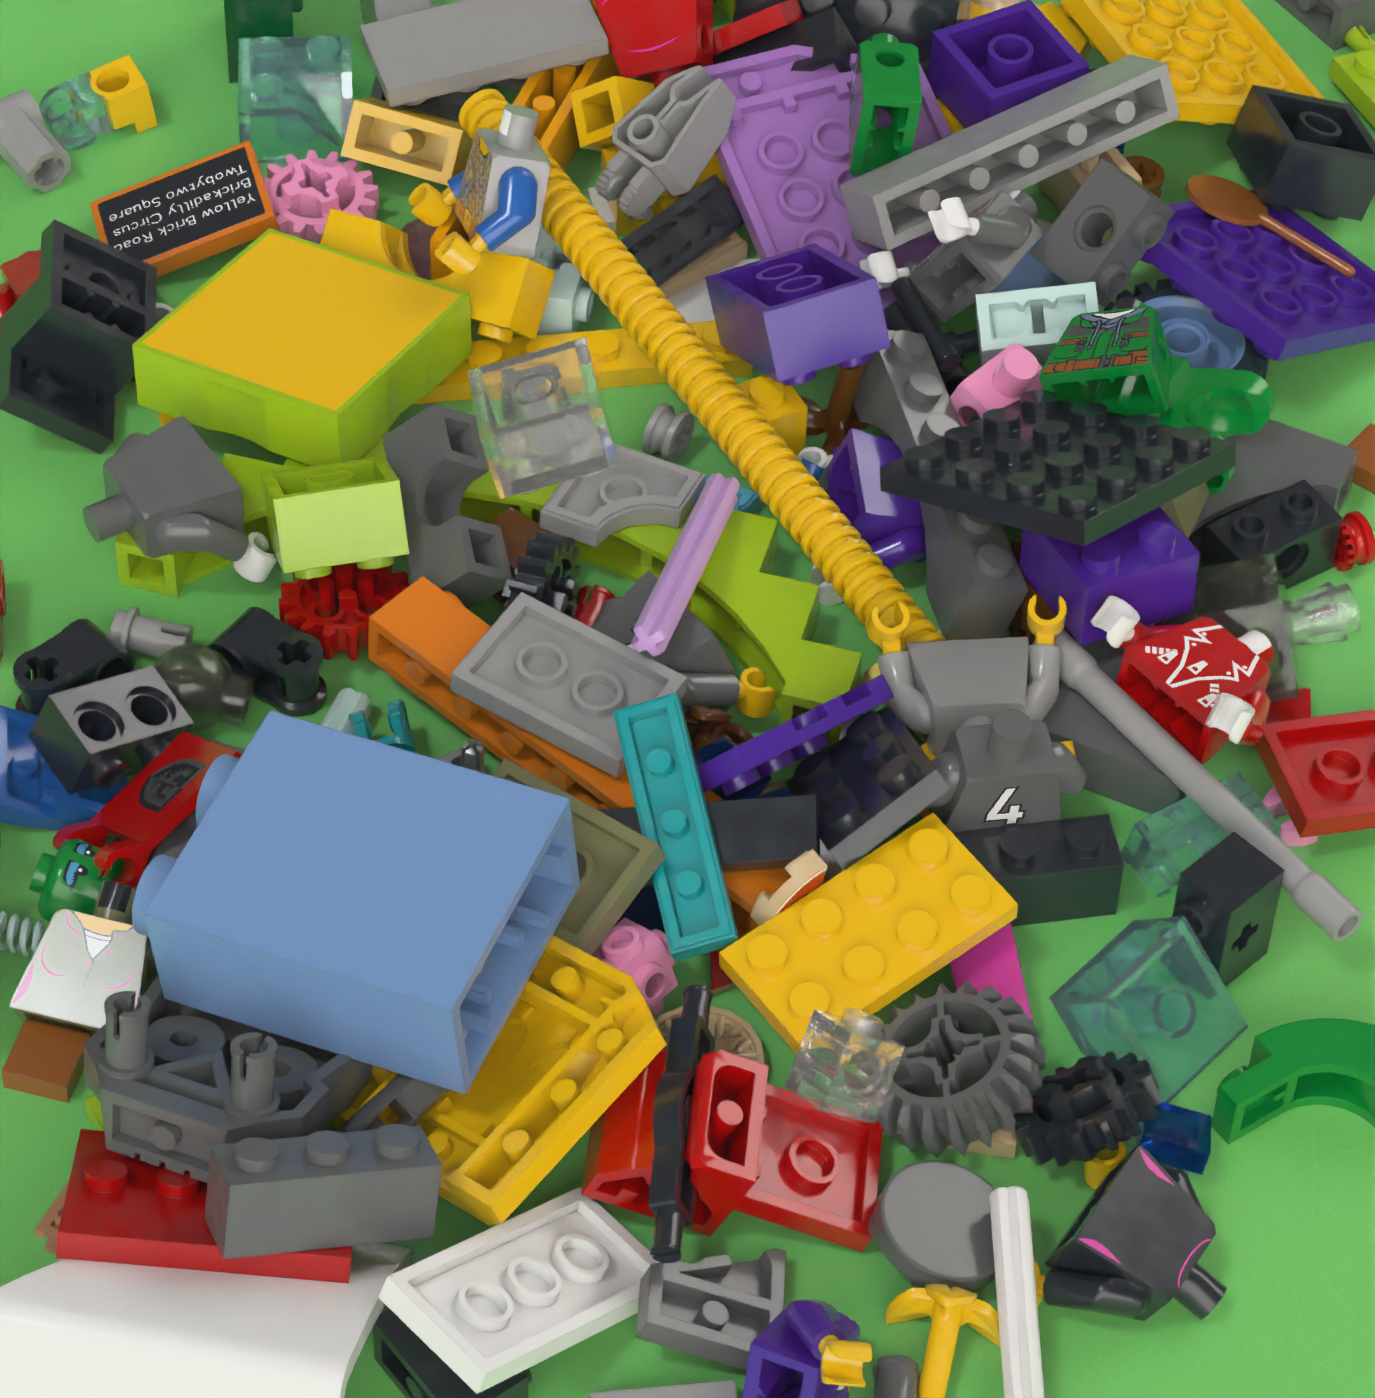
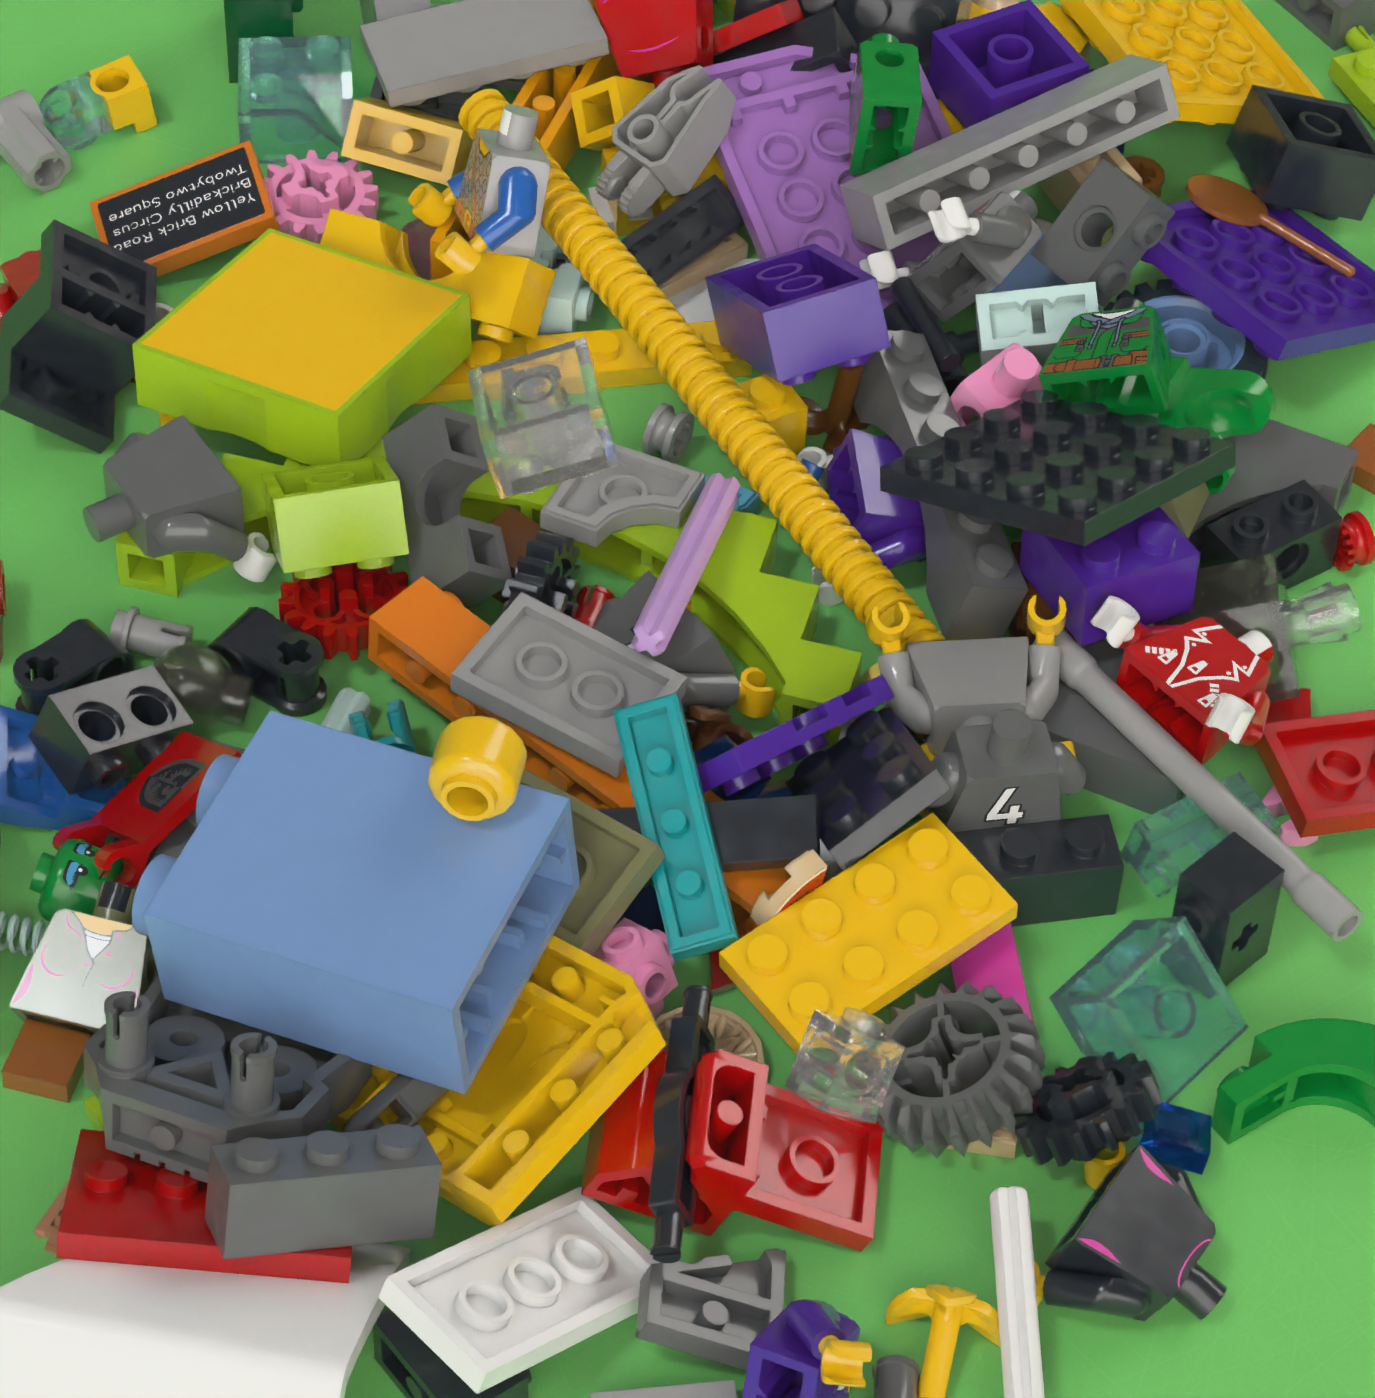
tile [868,1160,995,1291] -> none
none -> yellow head [428,716,527,821]

